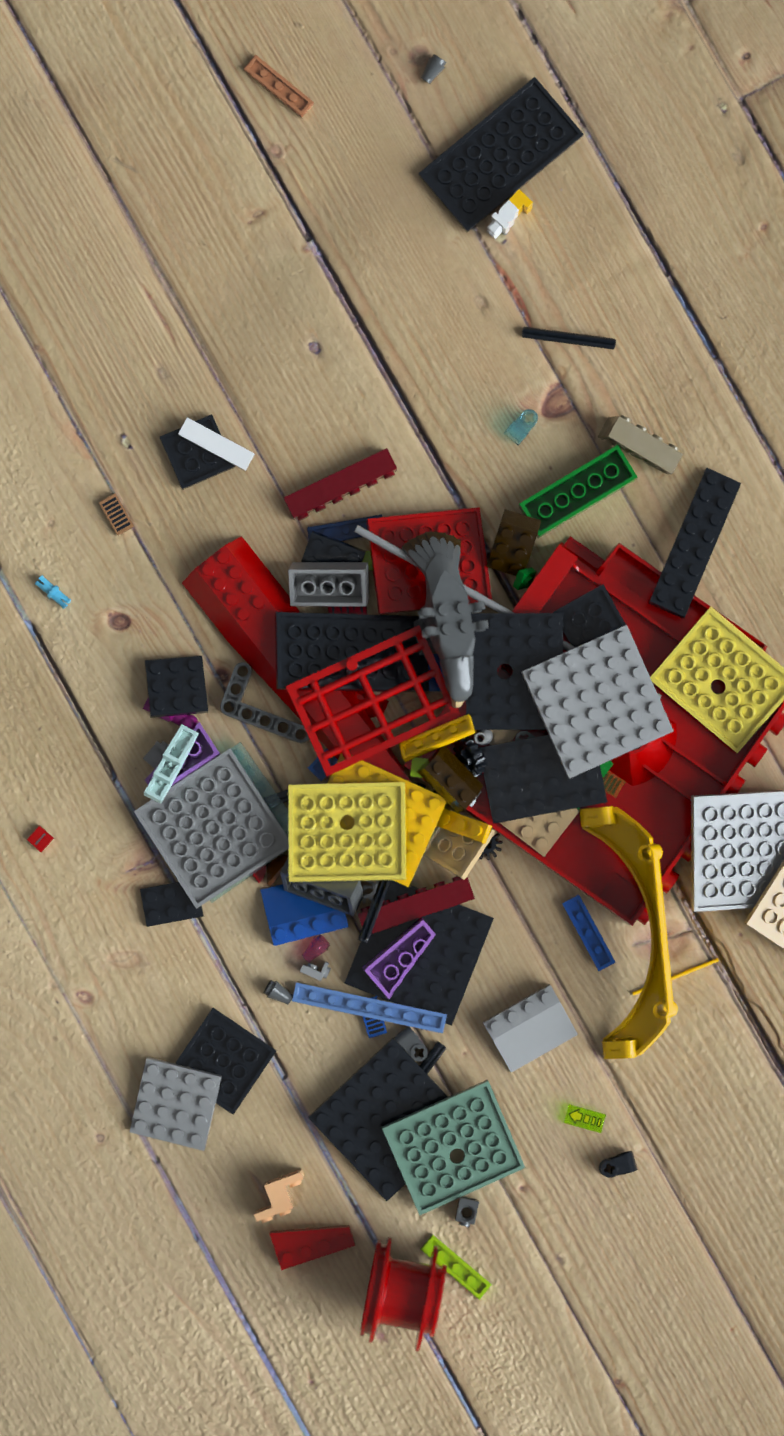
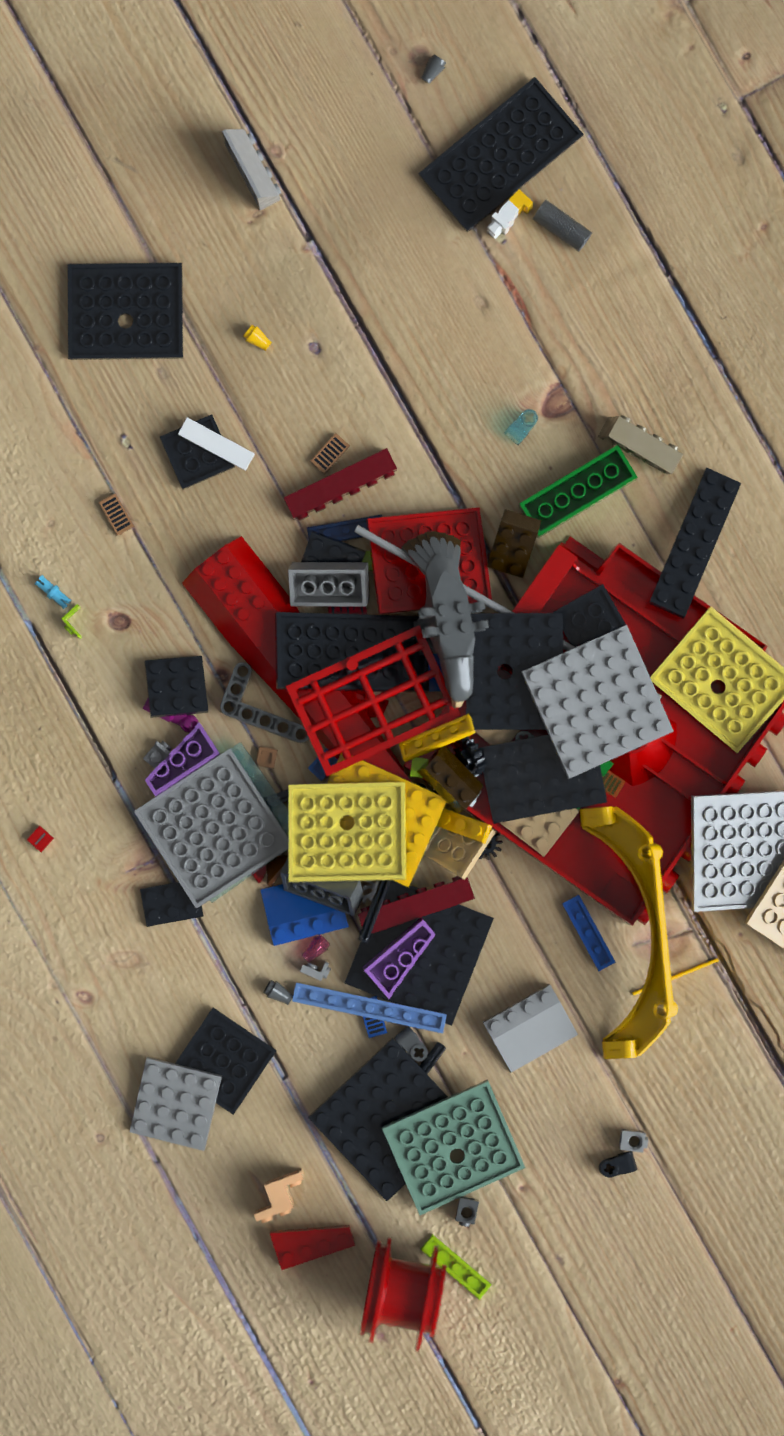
light aqua slope [144,724,199,804] -> none
nougat tile [243,54,314,118] -> none
light grey cone [474,730,493,745] -> none
green plate [513,567,537,590] -> none
black axle [522,327,616,349] -> none
clear neon green tile [564,1104,606,1133] -> none
none -> lime bracket [61,604,82,639]
none -> black plate [68,263,183,360]
none -> light grey slope [222,129,281,211]
none -> yellow cone [243,325,272,351]
none -> medium nougat tile [255,746,278,769]
none -> tile [310,433,350,475]
none -> dark grey piece [533,200,592,252]
none -> light grey brick [619,1129,648,1153]

